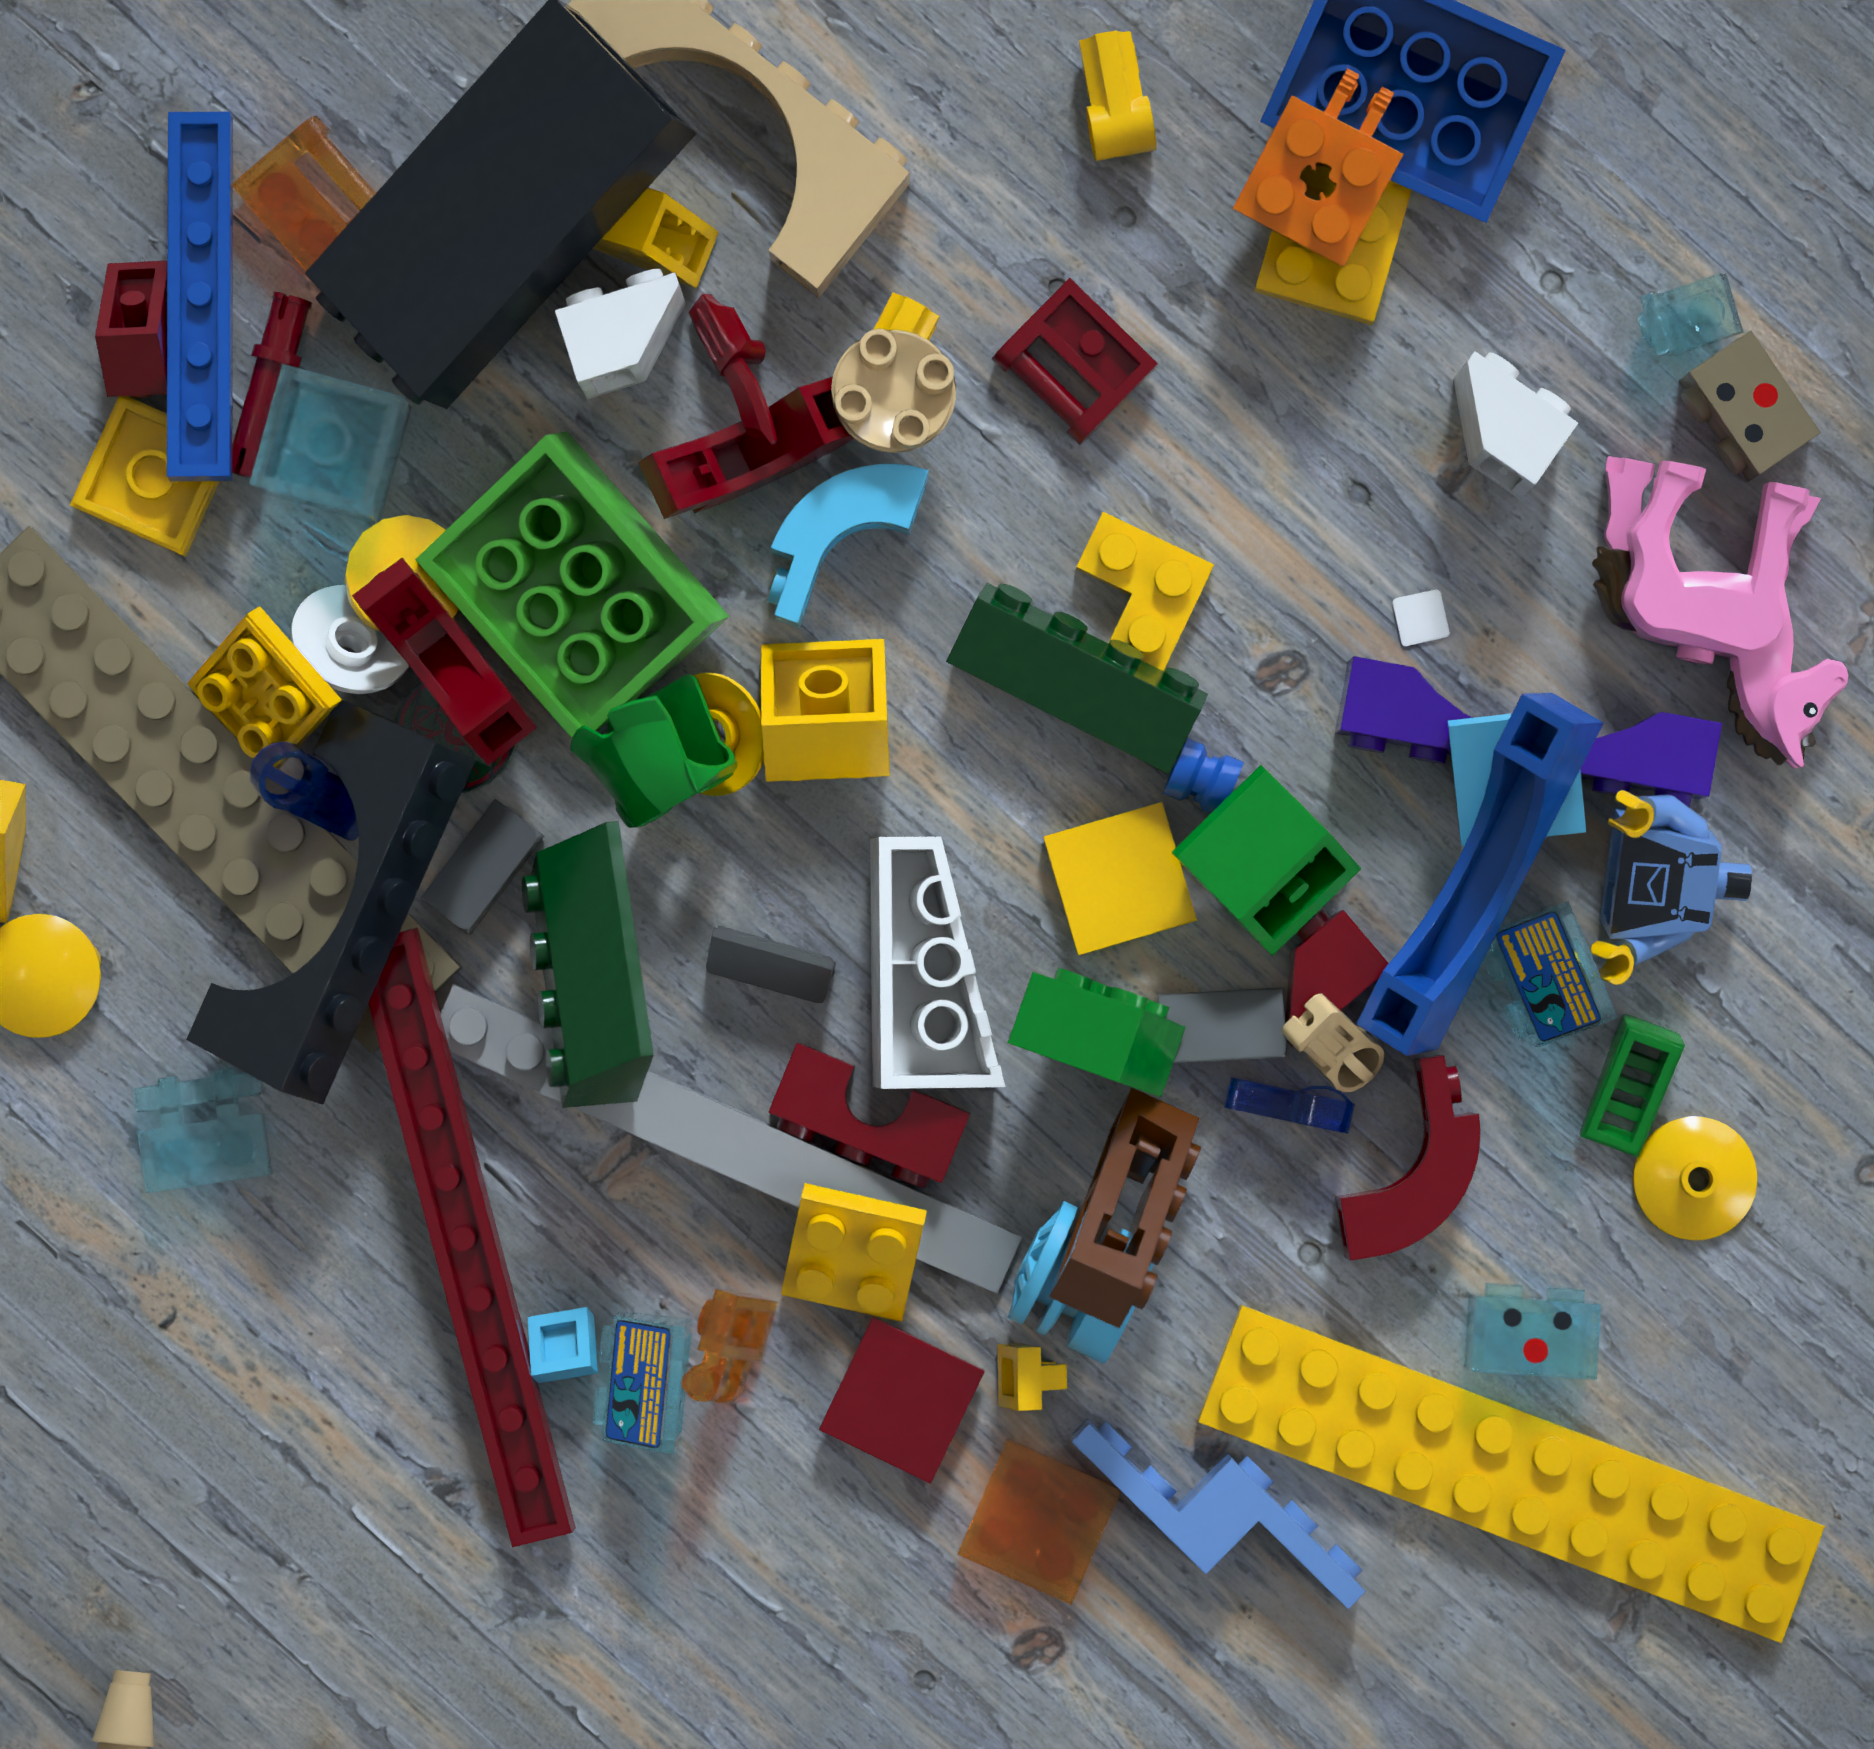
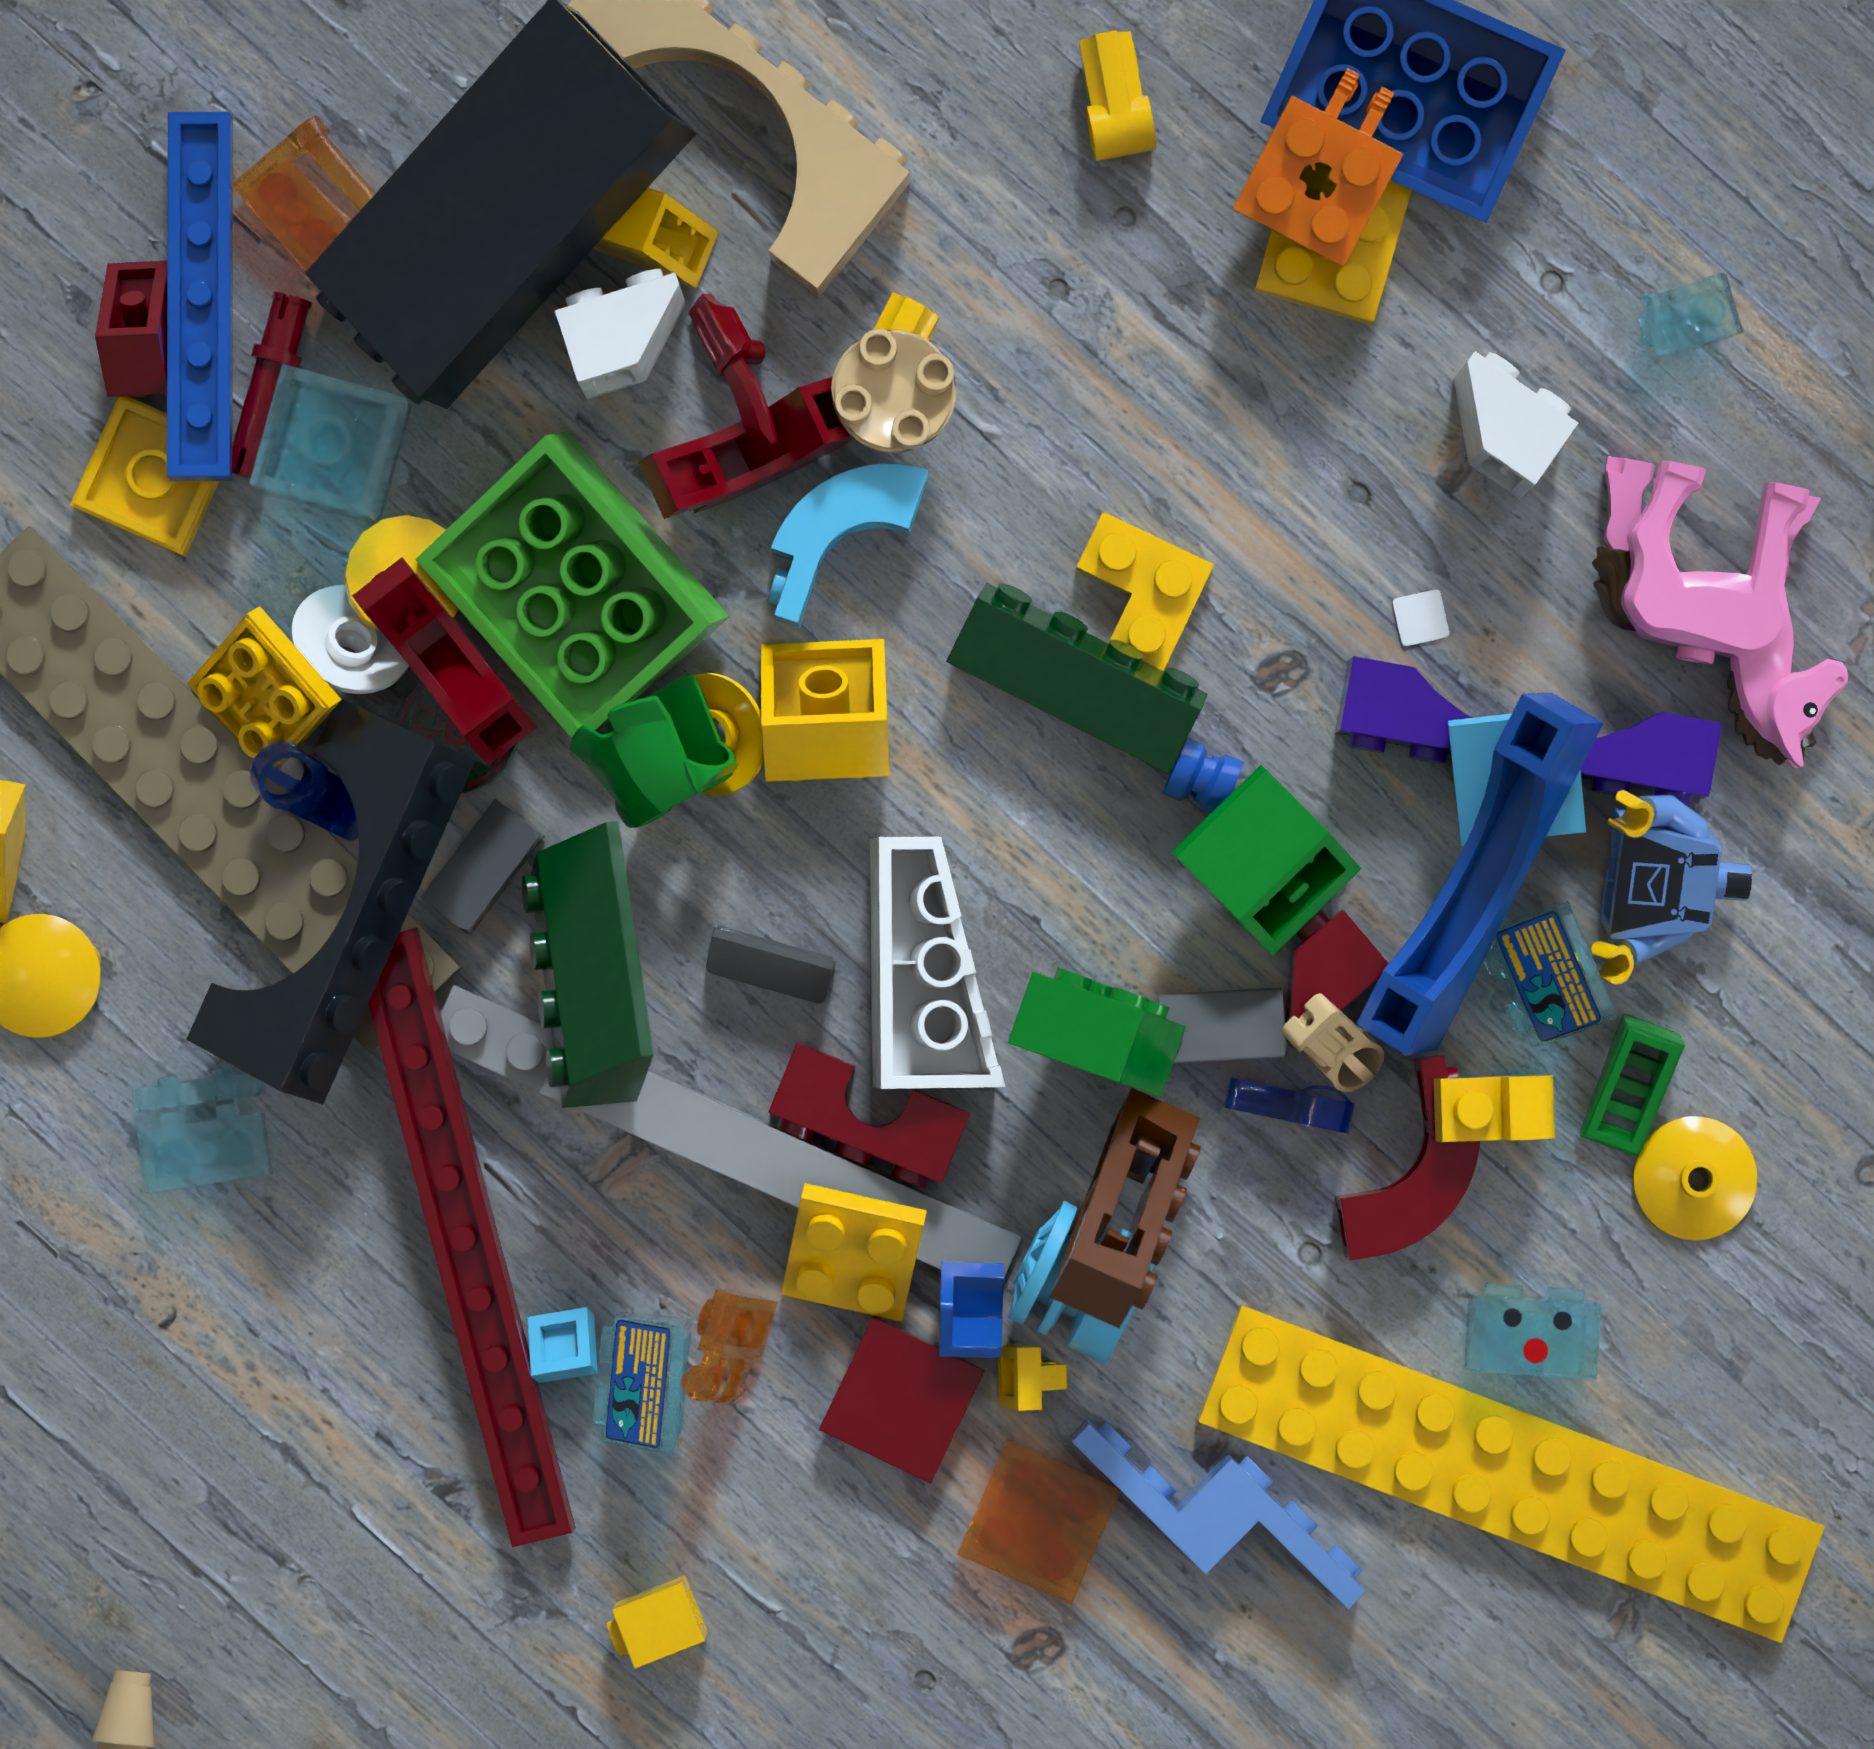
dark red plate [992,278,1158,445] -> none
yellow tile [1043,802,1197,955] -> none
dark tan brick [1679,330,1821,482] -> none
none -> yellow brick [607,1575,708,1669]
none -> blue panel [939,1262,1004,1358]
none -> yellow brick [1434,1075,1555,1142]

